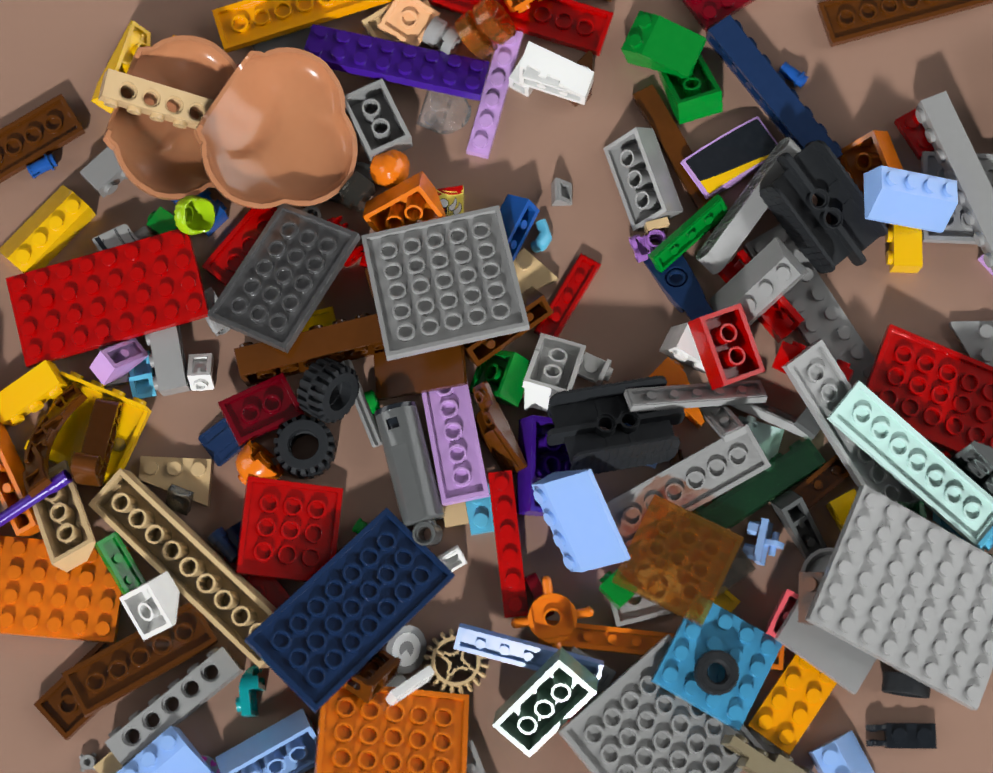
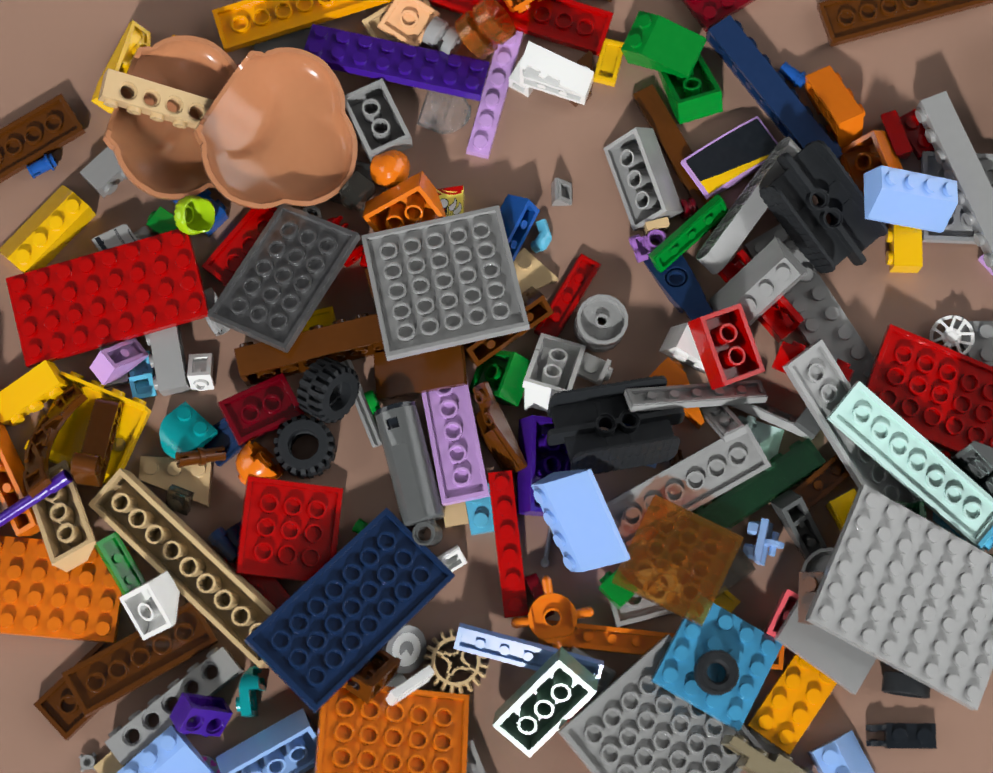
none -> teal slope [159,401,218,459]
none -> dark purple brick [169,693,233,737]
none -> reddish brown pin [175,445,226,468]
none -> light grey hinge [540,525,553,568]
none -> light grey wheel [574,294,628,352]
none -> yellow tile [593,38,624,87]
none -> dark red bush [679,198,697,220]
none -> orange wedge [805,65,865,149]
none -> red slope [880,110,913,160]
none -> white wheel [929,315,975,355]

